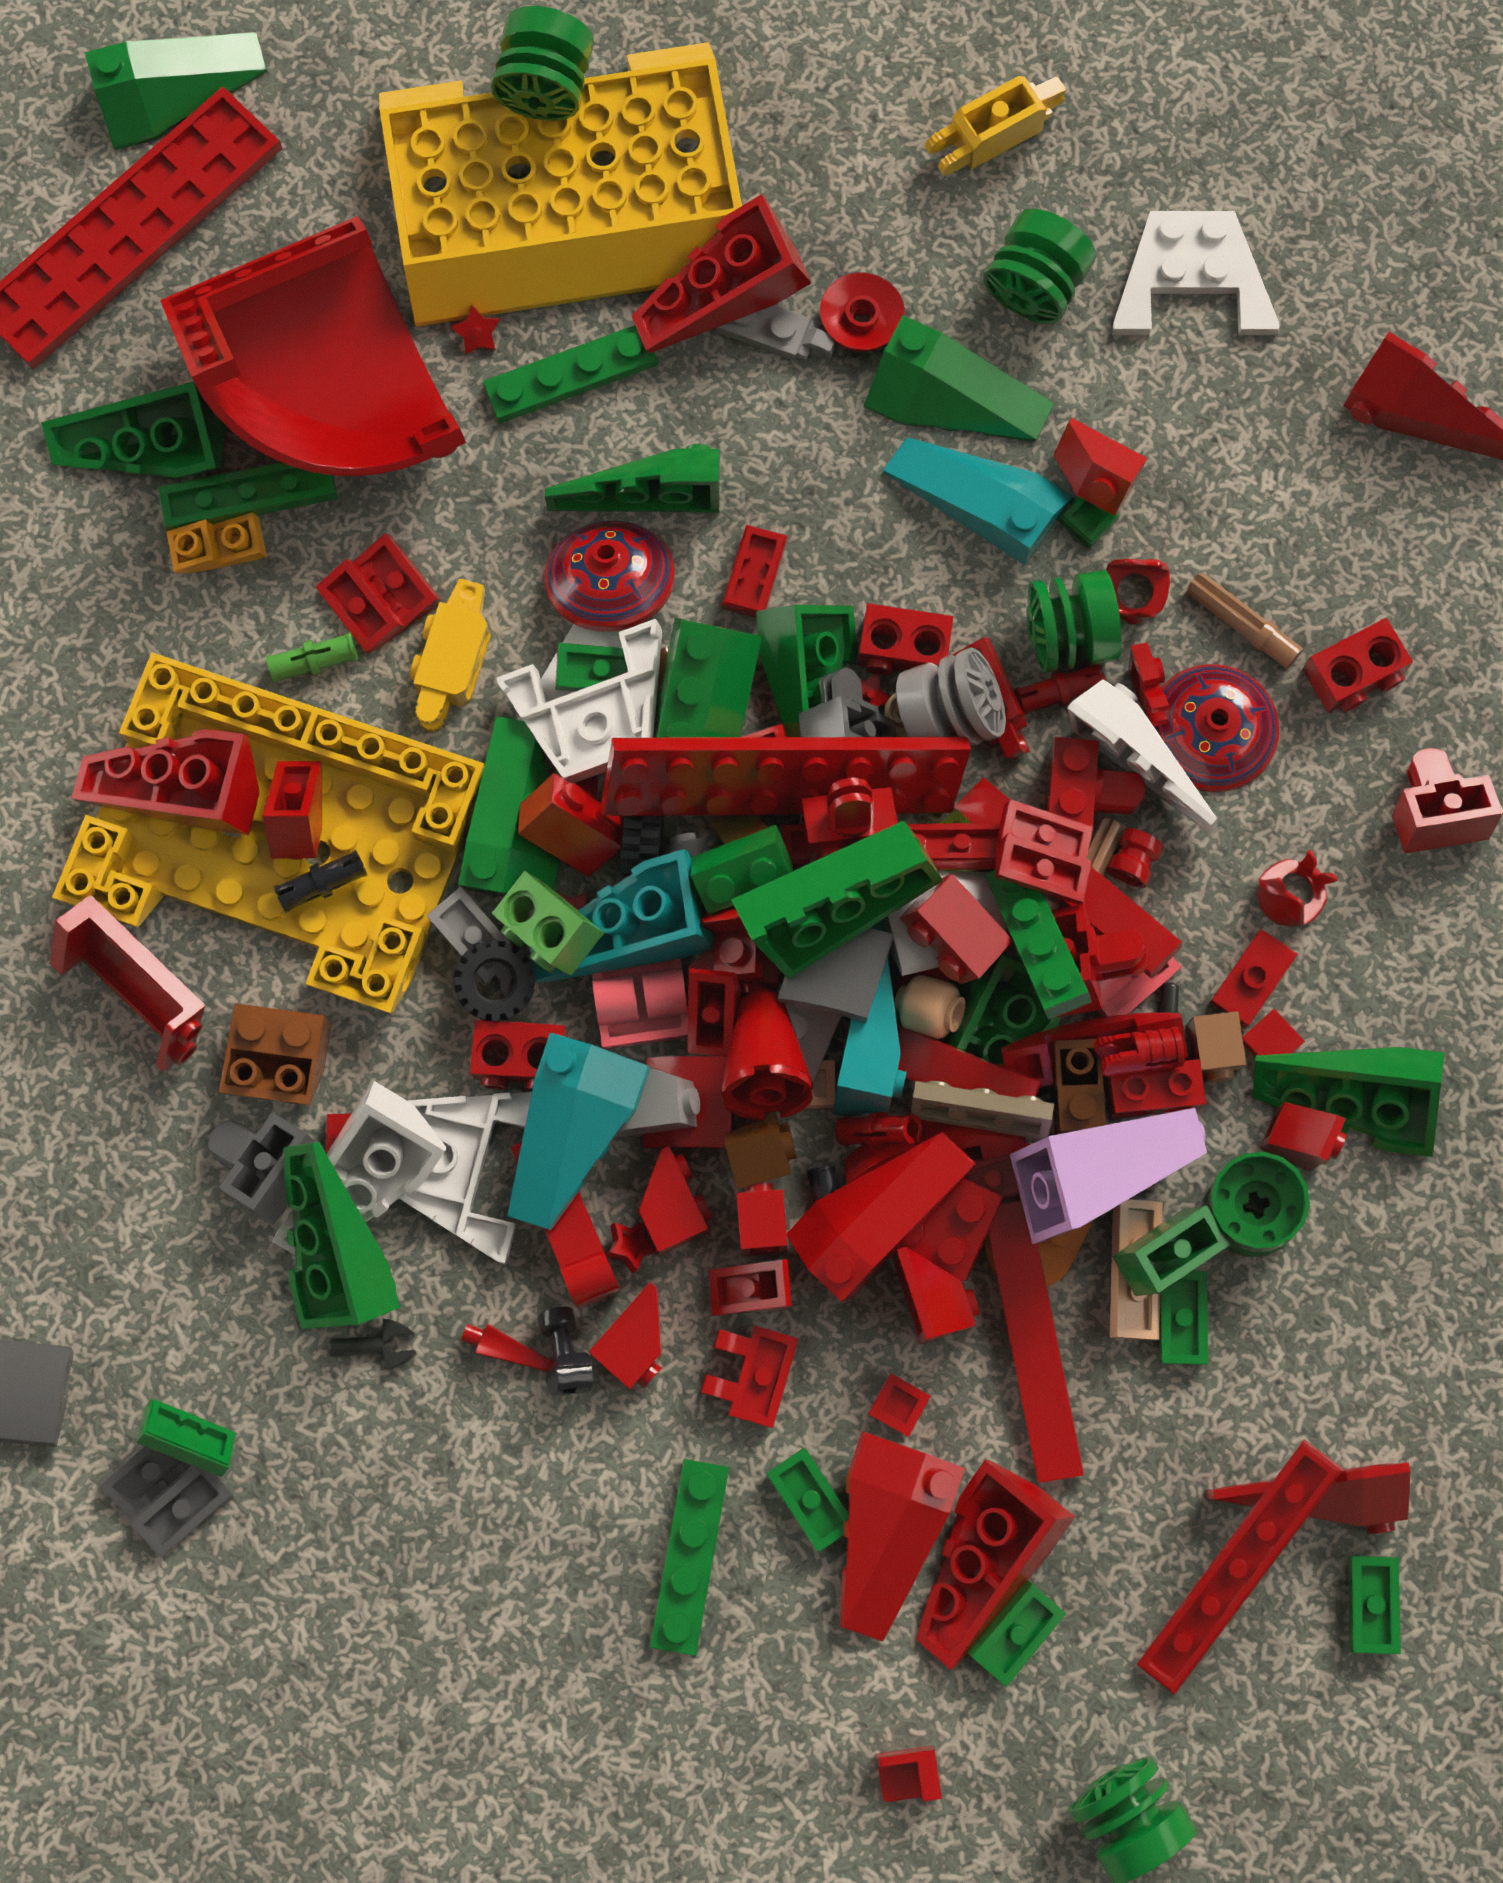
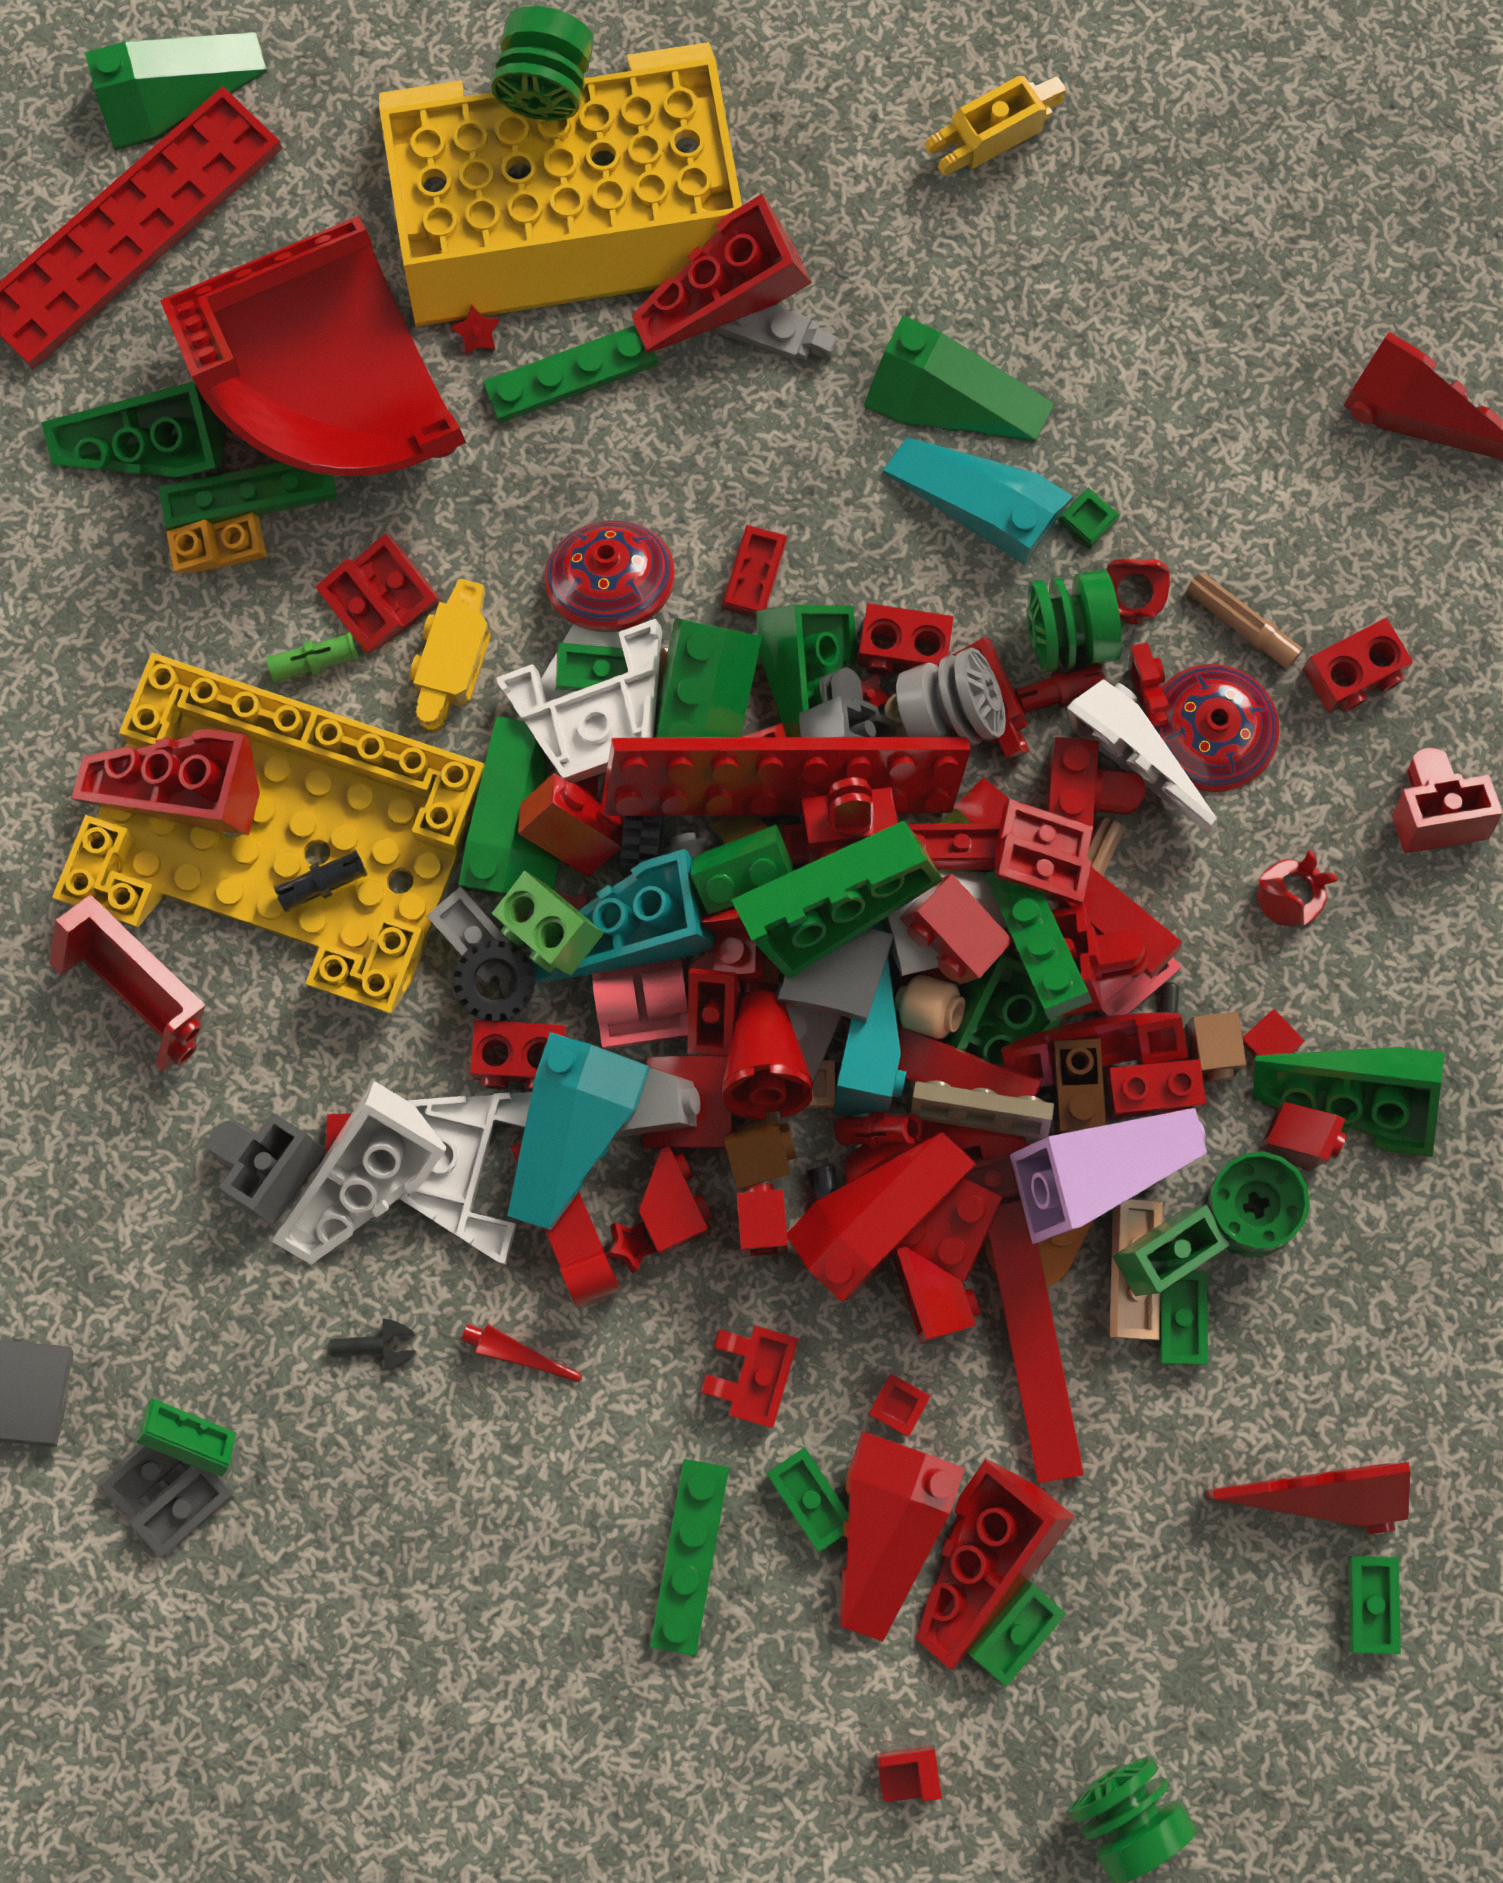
dark orange slope [219,1003,332,1106] -> none
red slope [263,761,323,860] -> none
green wedge [283,1141,400,1329] -> none
black leg [537,1307,593,1396] -> none
green wedge [545,444,720,513] -> none
red slope [589,1282,662,1391] -> none
red slope [709,1259,792,1316] -> none
red dish [820,272,905,352] -> none
green wheel [983,208,1097,324] -> none
red slope [1053,418,1148,516] -> none
red hinge [1093,1026,1184,1077] -> none
red wheel [1106,828,1165,888] -> none
white wing [1111,211,1279,335] -> none
red tile [1136,1439,1344,1695] -> none
red plate [1209,929,1298,1028] -> none

